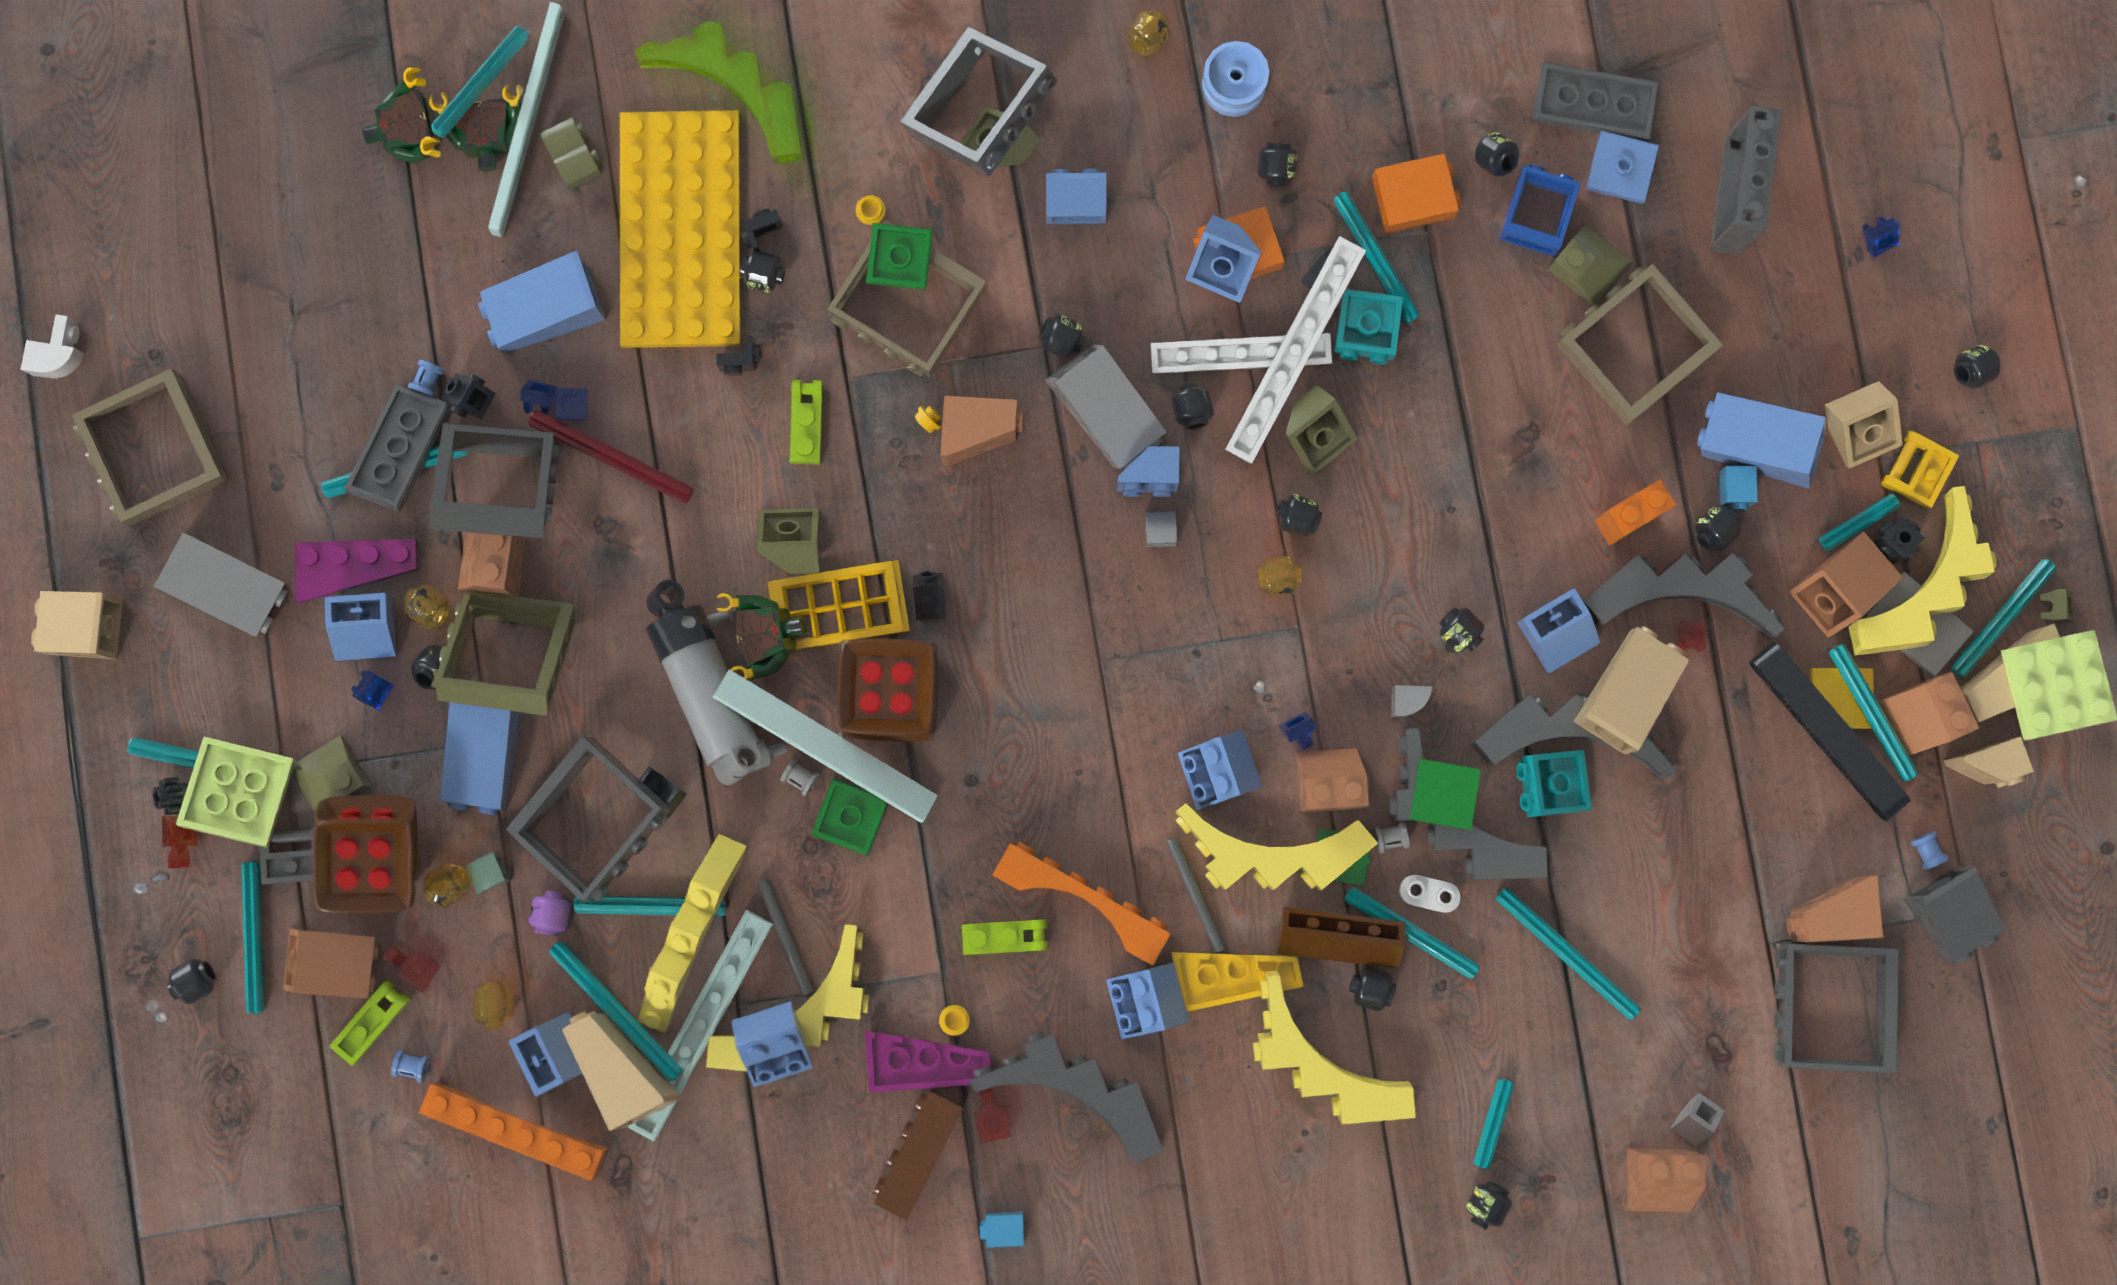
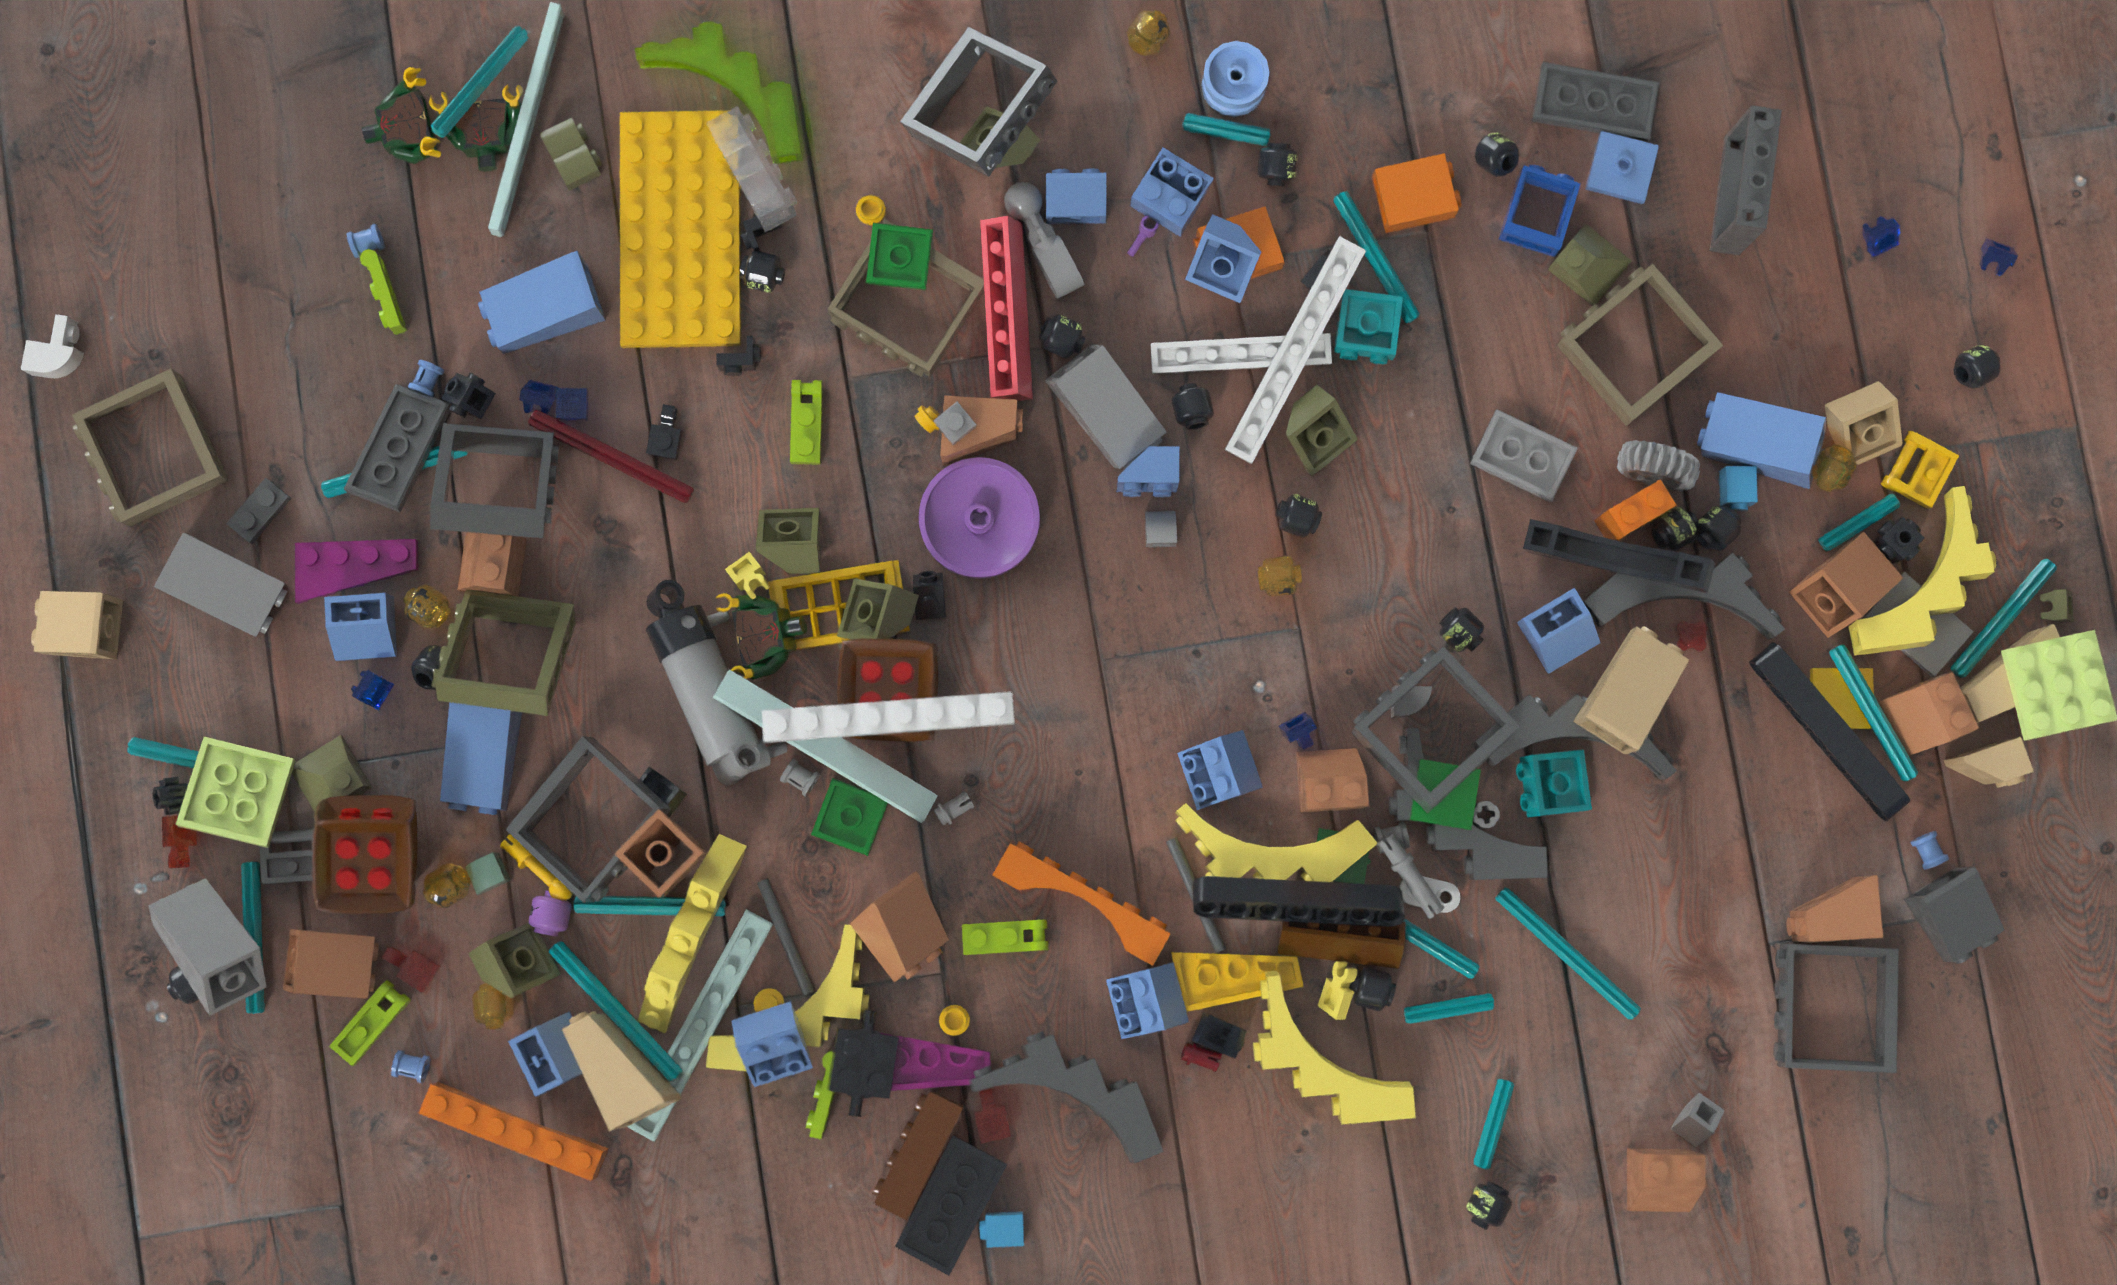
none -> light grey slope [149,878,266,1016]
none -> dark grey plate [226,478,291,544]
none -> medium blue bush [347,224,385,258]
none -> lime plate [360,249,407,335]
none -> olive slope [468,923,561,998]
none -> yellow pin [500,834,573,901]
none -> nougat slope [615,809,708,898]
none -> black plate [646,404,682,460]
none -> clear brick [706,106,797,232]
none -> light yellow plate [725,552,770,599]
none -> yellow plate [754,988,785,1012]
none -> white plate [762,692,1014,743]
none -> lime plate [806,1051,835,1140]
none -> black plate [827,1010,899,1117]
none -> olive slope [837,579,919,640]
none -> nougat slope [850,871,949,982]
none -> black plate [895,1135,1007,1276]
none -> medium lavender dish [919,457,1040,579]
none -> light grey plate [933,402,977,446]
none -> light grey pin [934,791,974,826]
none -> coral brick [980,216,1033,401]
none -> light grey beam [1004,182,1084,299]
none -> medium lavender hand [1127,215,1158,257]
none -> medium blue slope [1130,148,1214,237]
none -> dark red pin [1181,1041,1222,1072]
none -> teal axle [1183,113,1270,146]
none -> black beam [1192,876,1405,927]
none -> black bracket [1192,1012,1247,1059]
none -> light yellow plate [1318,961,1357,1020]
none -> dark grey window [1351,647,1521,814]
none -> light grey pin [1377,832,1444,919]
none -> teal axle [1404,993,1495,1024]
none -> light grey tile [1470,409,1578,503]
none -> light grey bush [1472,801,1500,829]
none -> black arch [1523,519,1715,593]
none -> light grey gear [1617,440,1700,491]
none -> black head [1651,507,1698,551]
none -> clear yellow head [1811,445,1857,491]
none -> clear blue tile [1979,238,2018,276]

